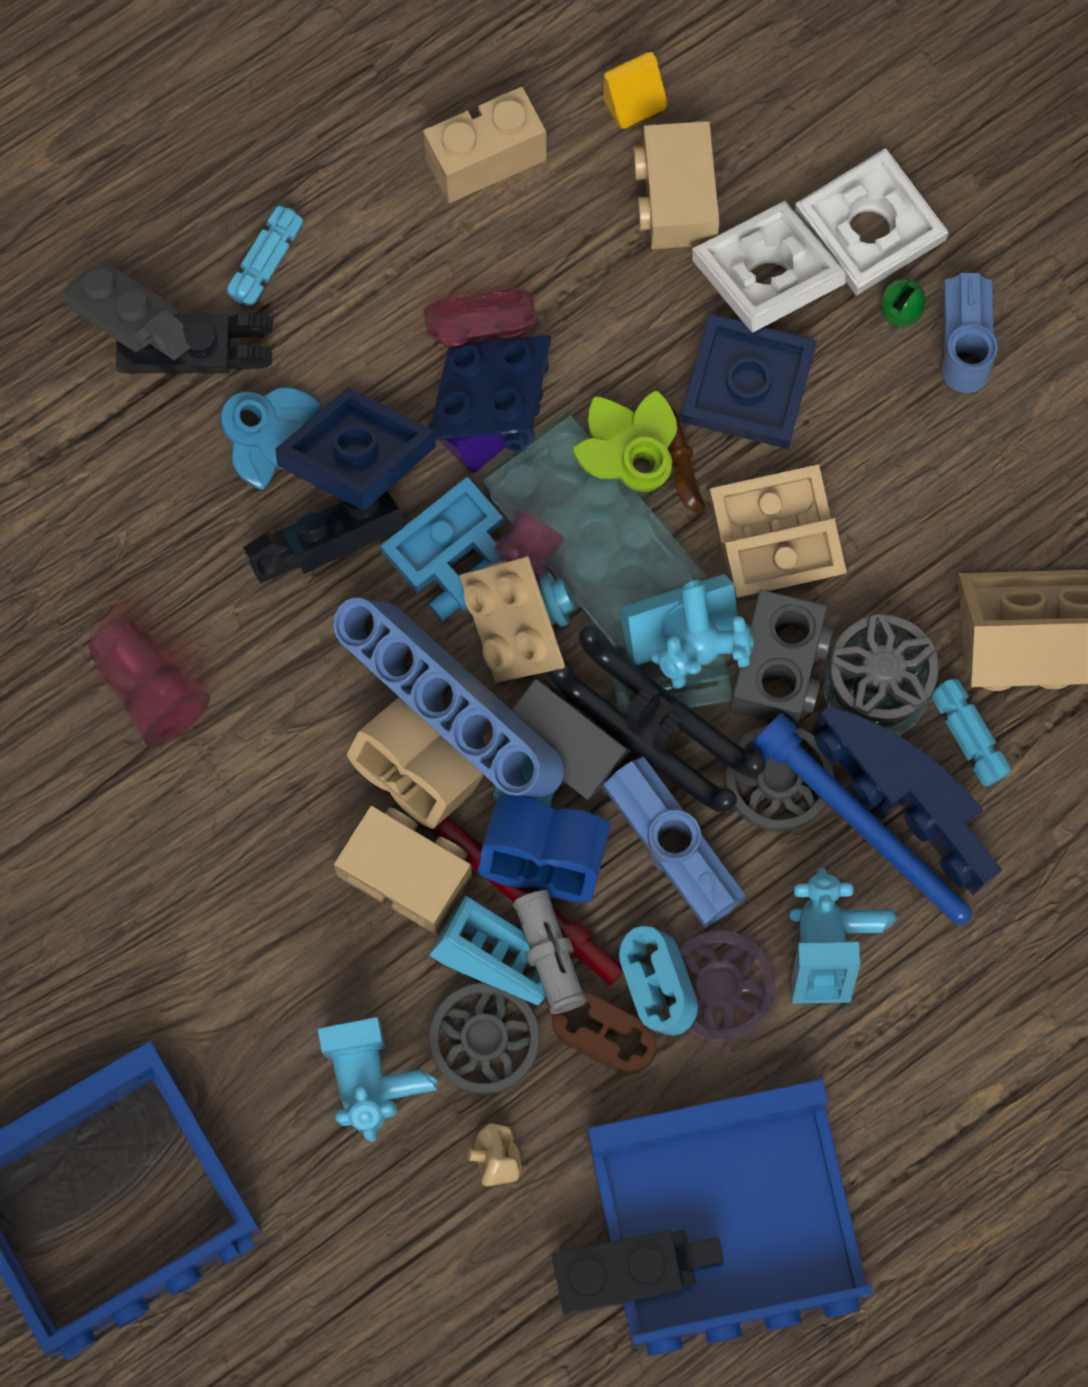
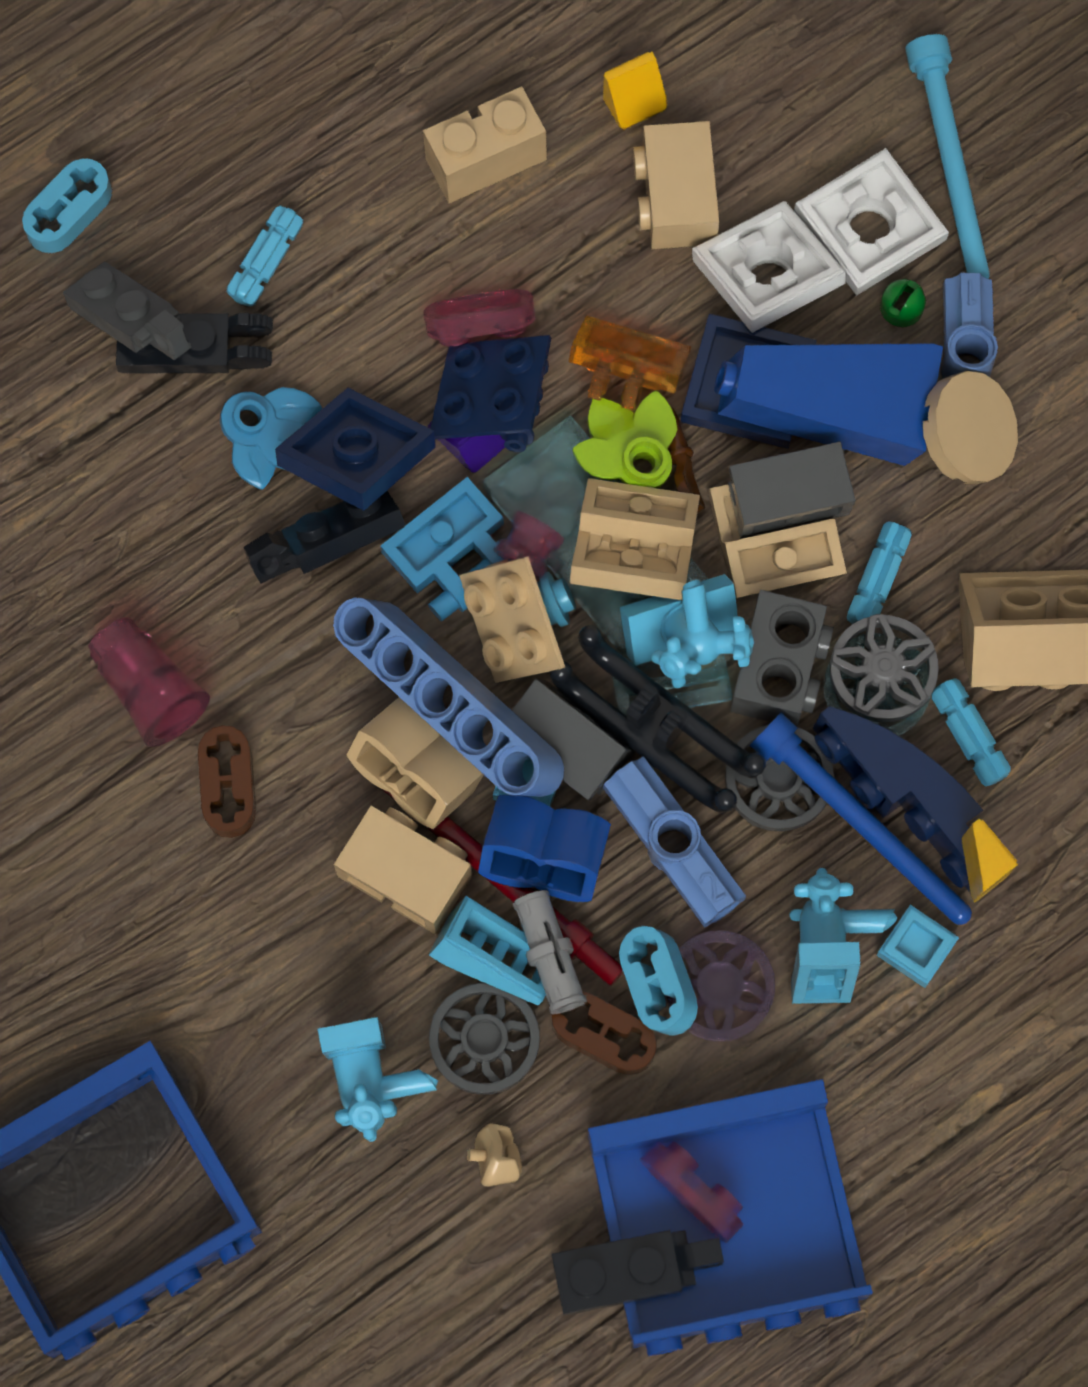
none -> medium azure beam [22,158,112,253]
none -> reddish brown beam [198,725,256,838]
none -> clear orange hinge [568,315,692,411]
none -> tan slope [570,478,700,601]
none -> clear pink plate [640,1141,744,1243]
none -> blue slope [714,344,943,466]
none -> dark grey hinge [728,442,856,539]
none -> medium azure axle [847,522,912,624]
none -> medium azure tile [876,905,959,988]
none -> medium azure piece [905,34,990,279]
none -> tan tile [923,371,1018,485]
none -> yellow slope [961,819,1018,902]

